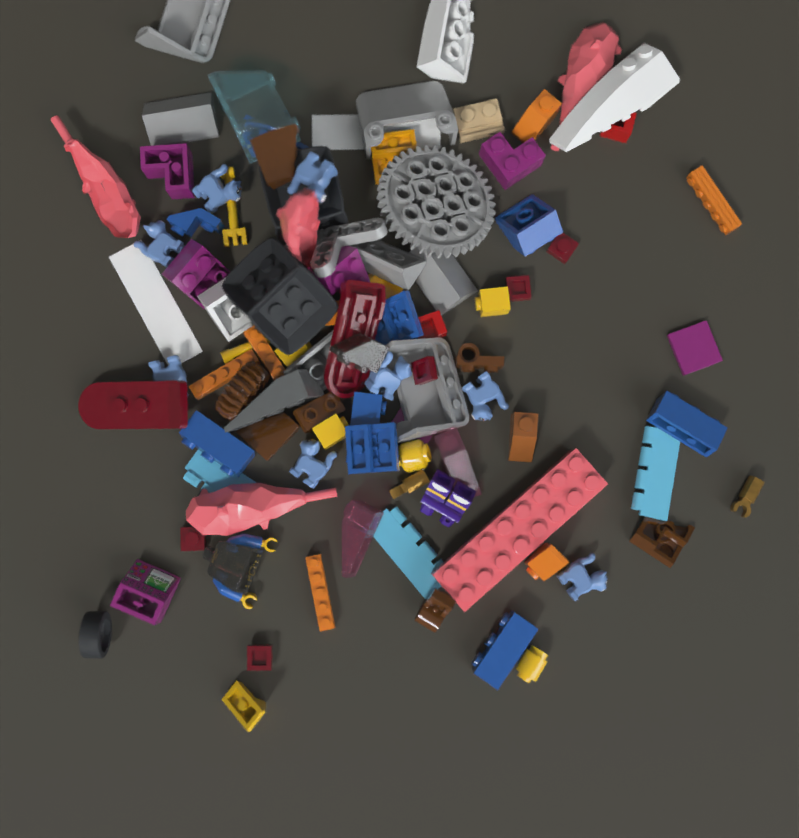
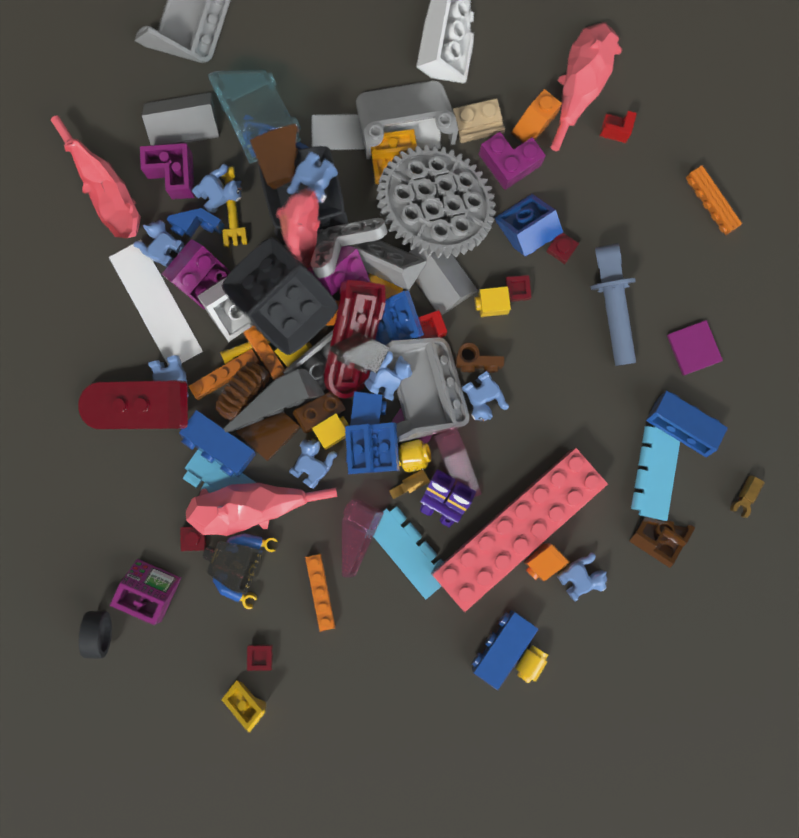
dark red plate [411,356,438,385] -> none
reddish brown plate [414,588,456,633] -> none
dark orange slope [508,412,538,463] -> none
white wedge [549,43,680,152] -> none
none -> sand blue piece [590,243,636,366]

